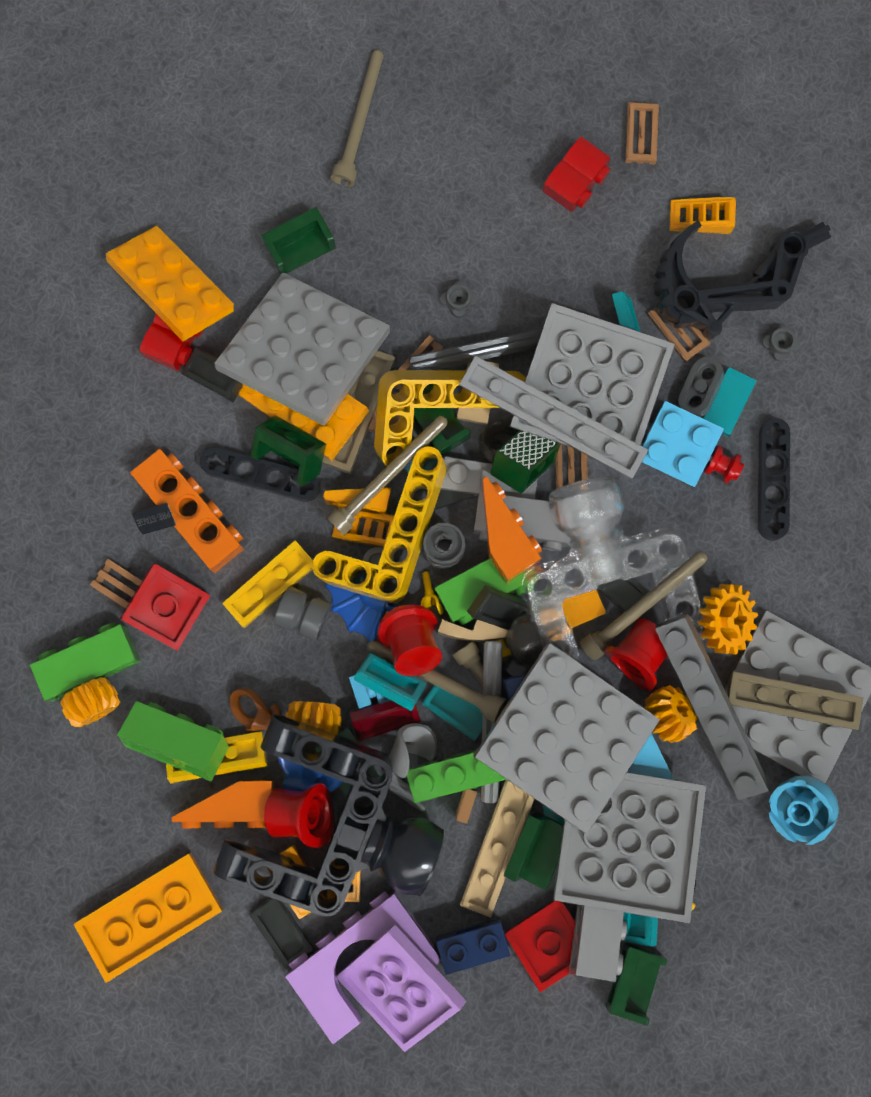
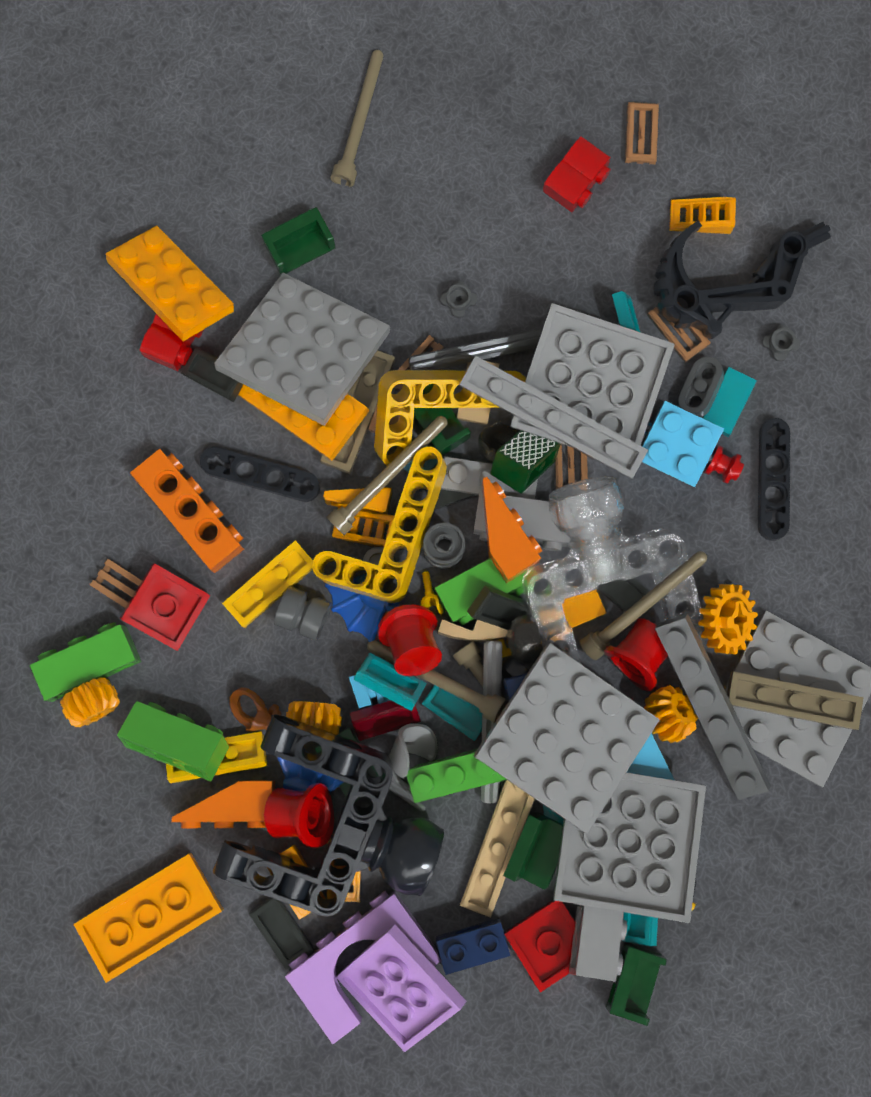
black sticker [132,503,176,534] -> none
dark green panel [251,415,326,486] -> none
medium nougat tile [455,789,477,824] -> none
medium azure cylinder [769,775,839,845] -> none

